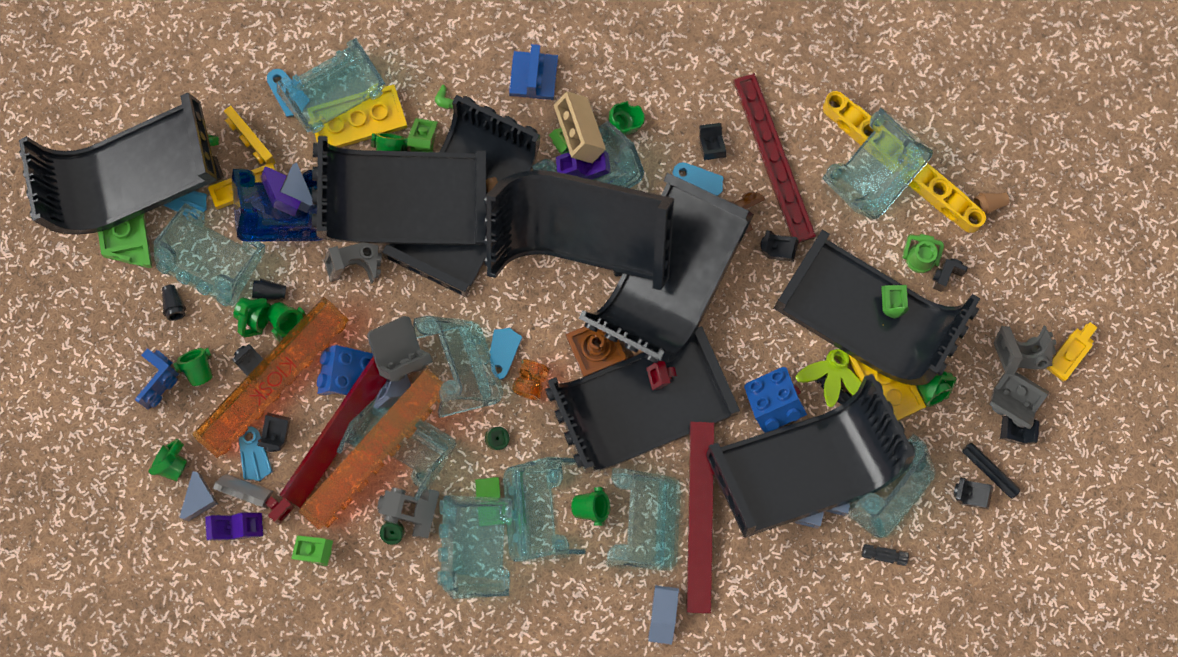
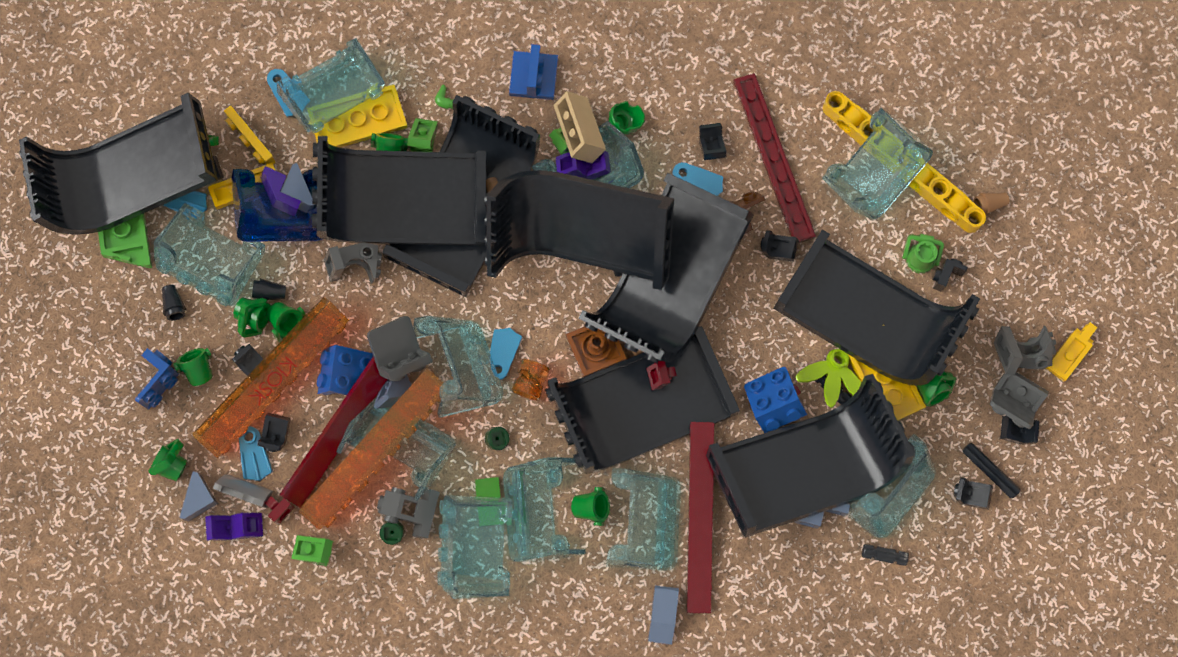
bright green plate [882,285,909,318] -> none

